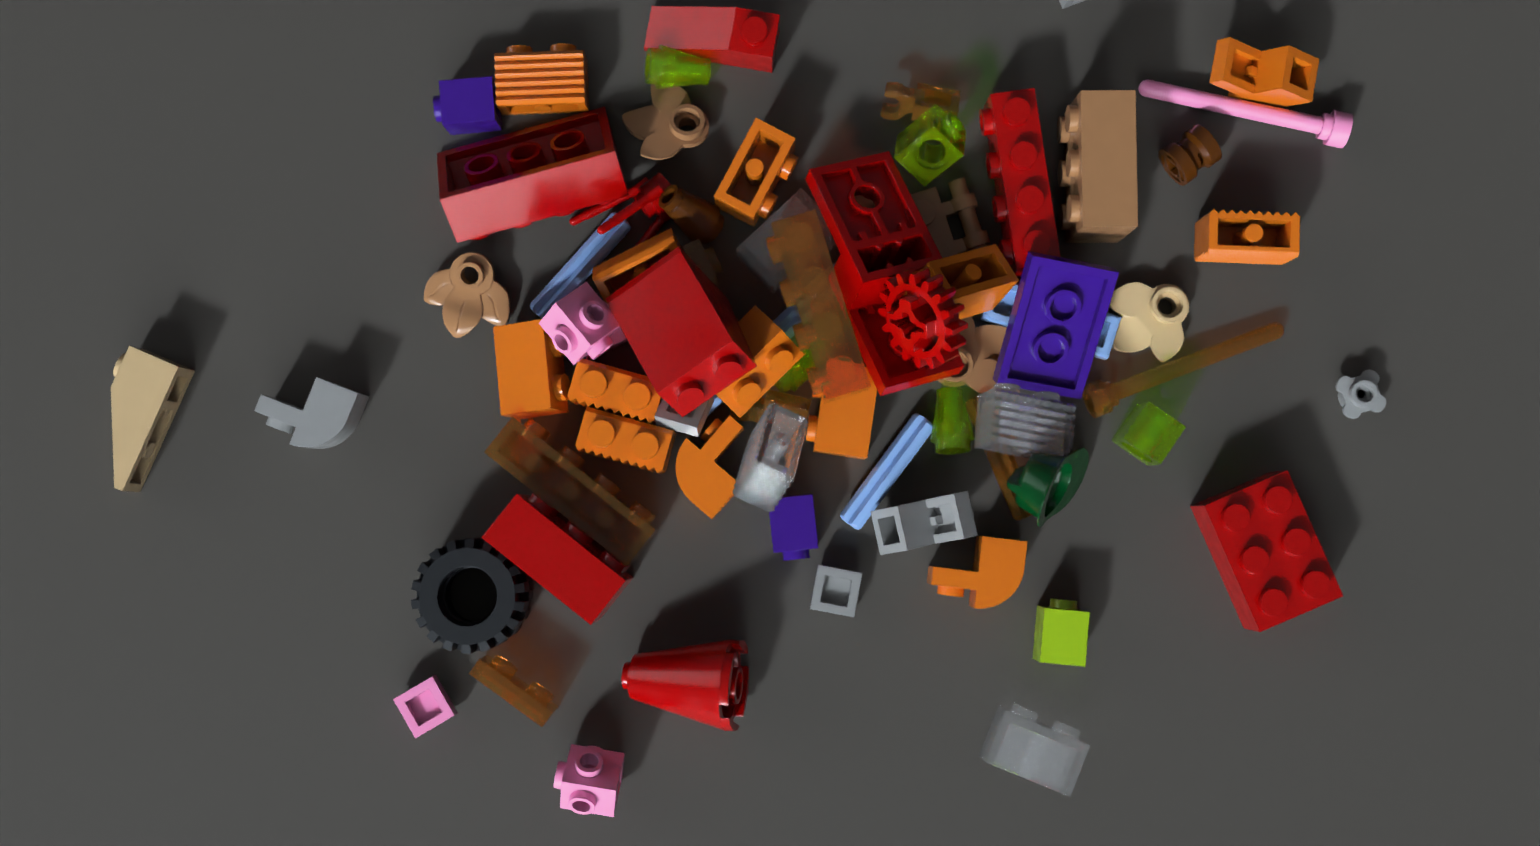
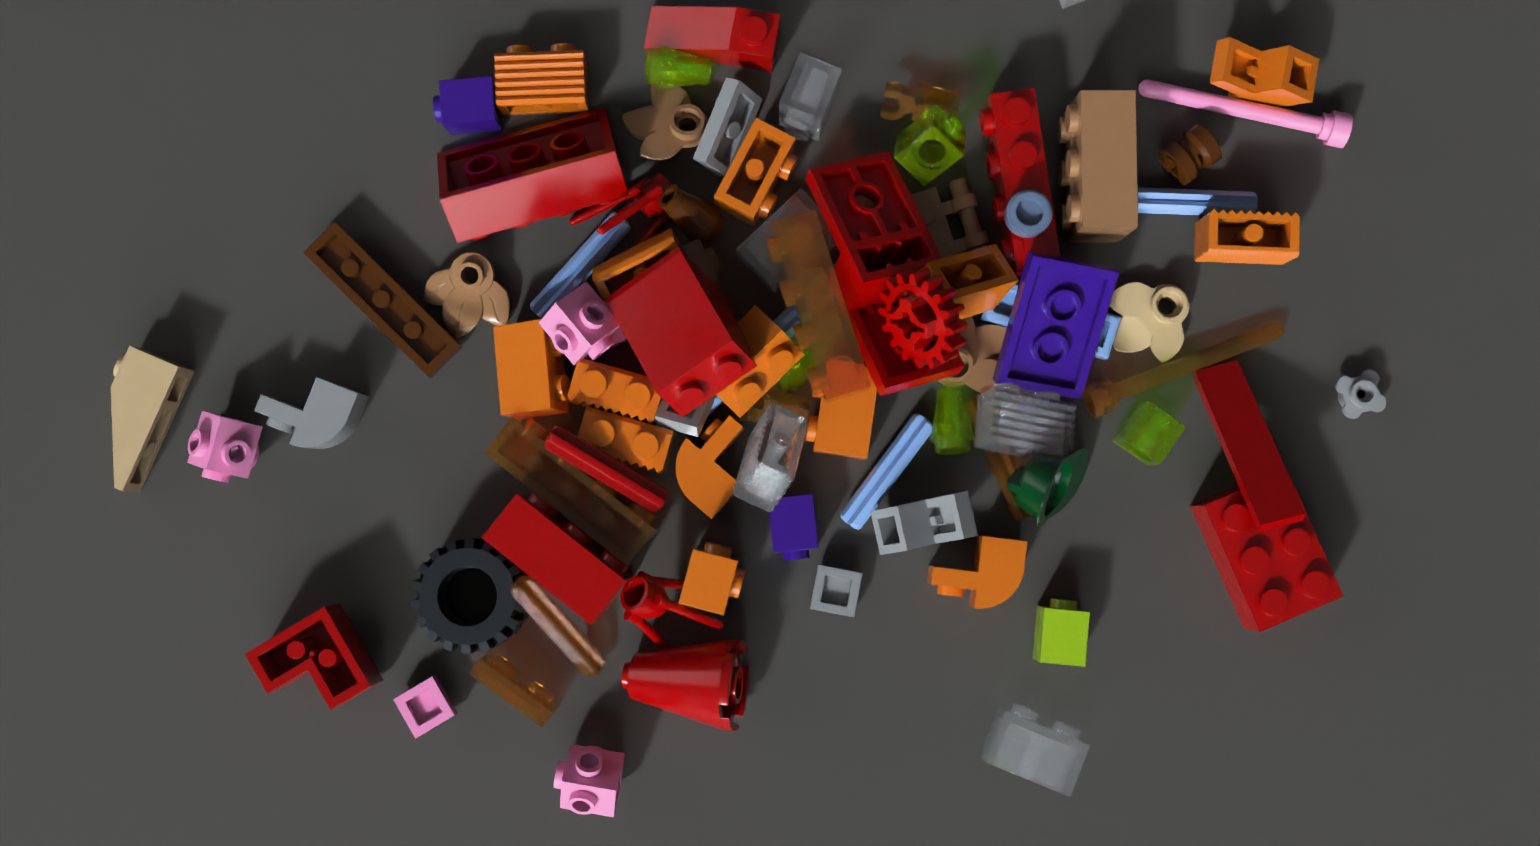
none -> bright pink brick [187,411,263,483]
none -> red brick [245,603,384,710]
none -> reddish brown plate [303,221,463,378]
none -> clear orange axle [510,575,606,677]
none -> red axle [544,426,668,512]
none -> red plant [620,571,724,650]
none -> orange brick [678,541,746,616]
none -> light grey plate [693,77,763,178]
none -> clear brick [779,52,843,142]
none -> sand blue tile [1004,190,1052,238]
none -> light blue axle [1138,187,1258,215]
none -> red tile [1193,360,1306,532]

